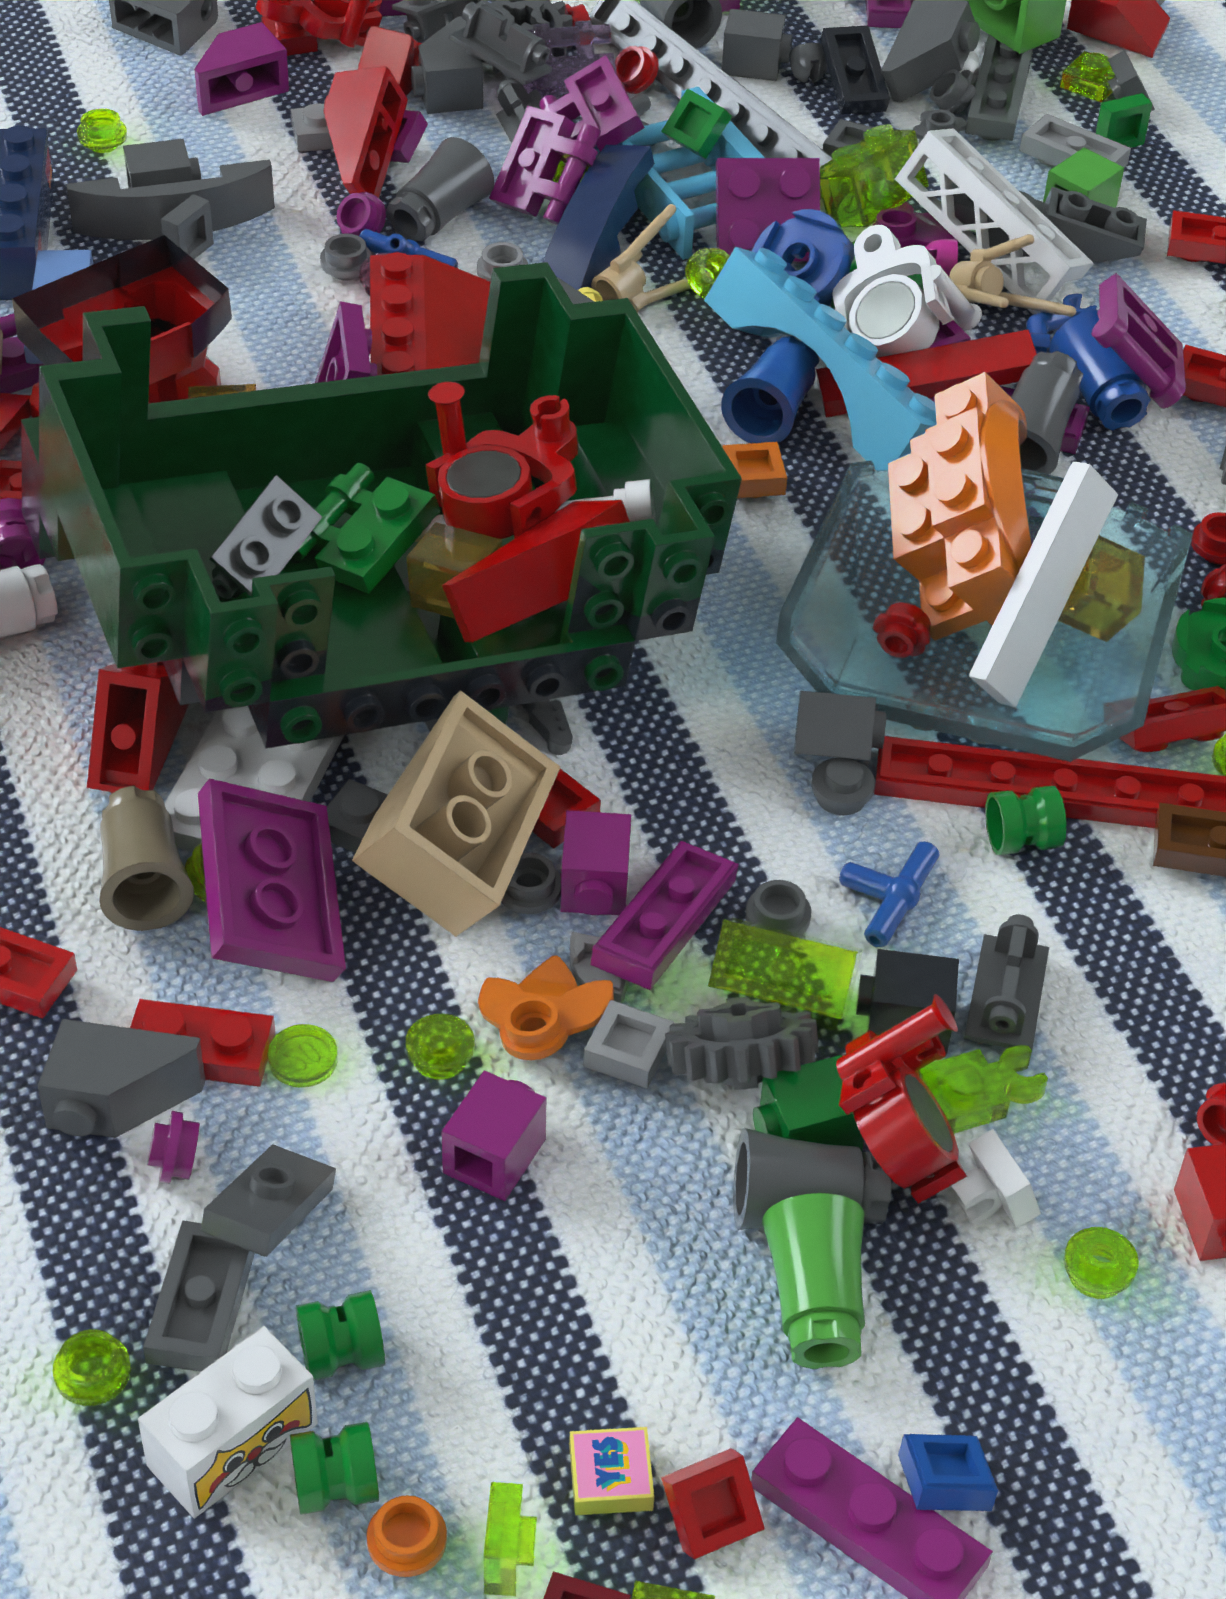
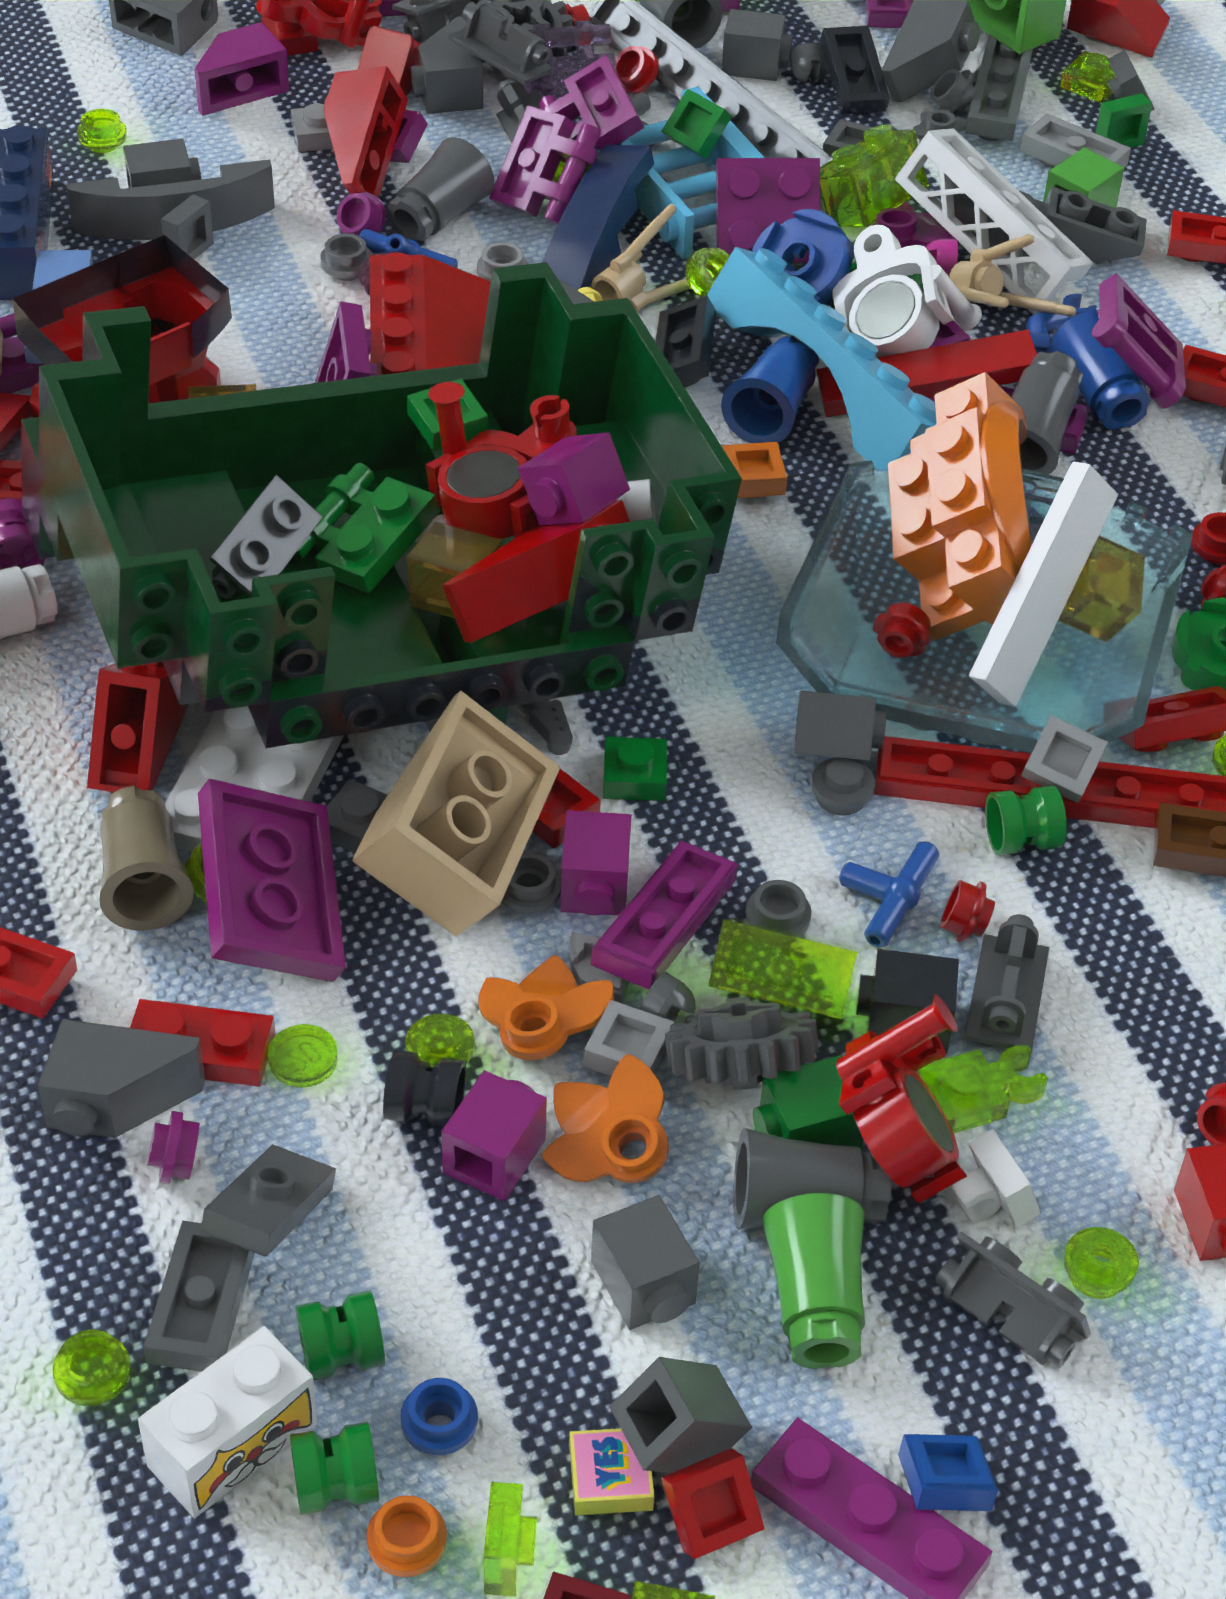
none -> black wheel [383,1050,467,1128]
none -> blue plate [400,1378,478,1455]
none -> green plate [407,378,488,451]
none -> magenta brick [518,432,630,525]
none -> orange plate [542,1054,669,1183]
none -> dark grey brick [591,1194,700,1330]
none -> green plate [603,736,667,801]
none -> dark grey brick [609,1357,753,1473]
none -> dark grey hinge [639,972,696,1024]
none -> black plate [656,295,716,387]
none -> dark grey hinge [935,1232,1091,1368]
none -> red plate [940,880,995,942]
none -> light grey plate [1021,715,1108,803]

